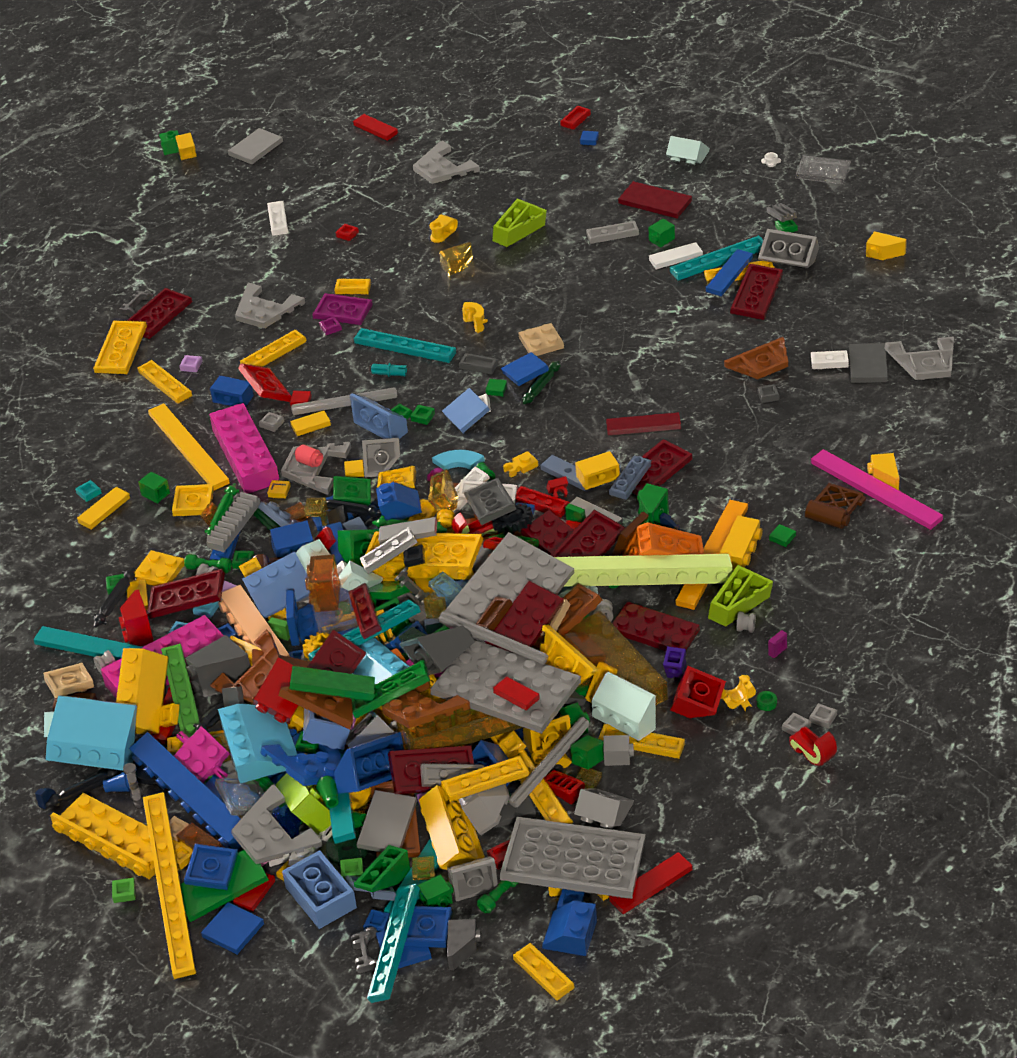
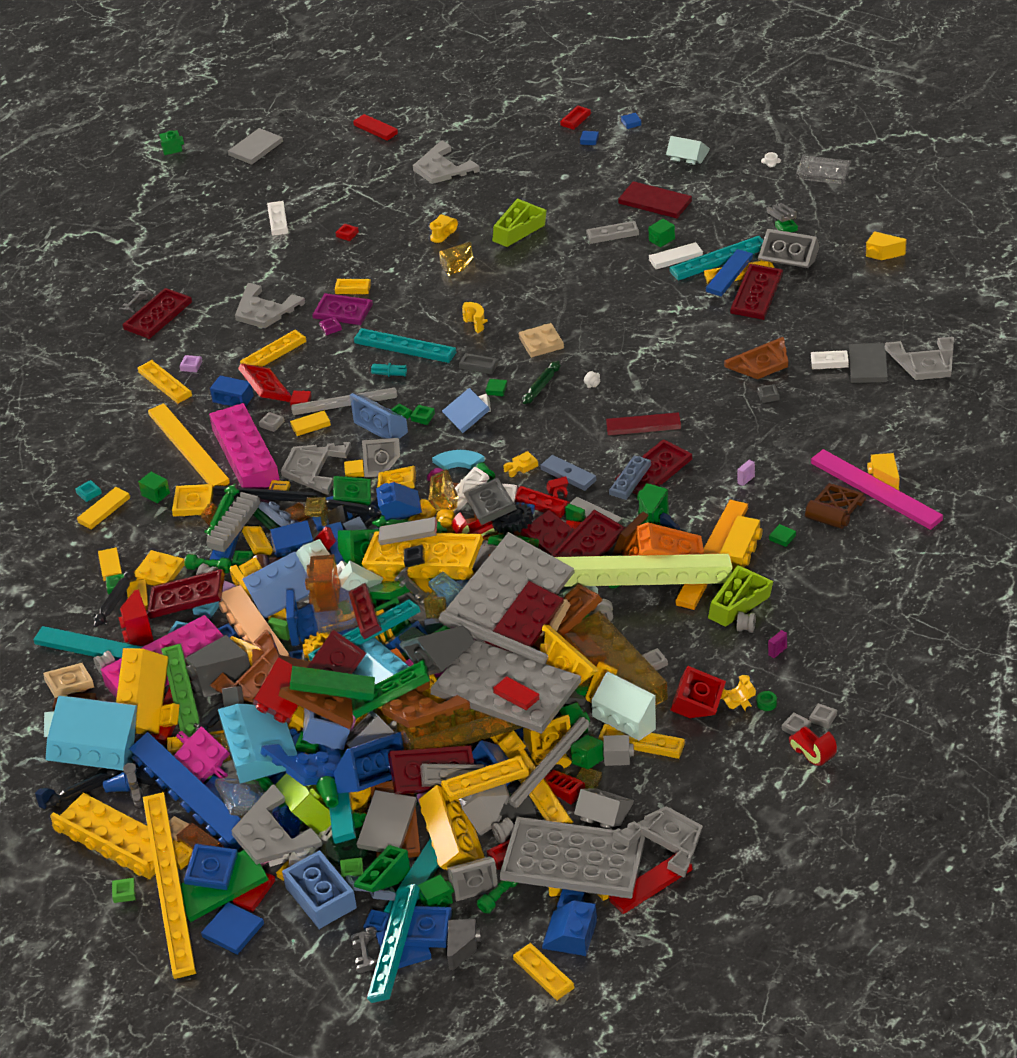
yellow tile [93,321,147,374] -> none
yellow panel [176,133,196,160] -> none
coral brick [295,444,323,467] -> none
light grey tile [360,527,418,574] -> none
clear yellow plate [412,856,435,880] -> none
reddish brown tile [476,597,513,631] -> none
red tile [483,536,503,550] -> none
blue tile [501,352,549,386] -> none
yellow brick [575,451,620,490] -> none
dark red plate [610,602,700,651] -> none
dark purple leg [663,646,687,679] -> none
none -> yellow tile [98,547,122,581]
none -> black axle [213,486,318,503]
none -> yellow tile [229,565,253,602]
none -> yellow tile [242,526,273,555]
none -> light grey wheel [491,817,514,844]
none -> white plate [584,371,600,388]
none -> light grey wing [612,806,703,877]
none -> blue tile [621,113,641,129]
none -> light grey tile [640,648,668,673]
none -> lavender tile [737,460,755,486]

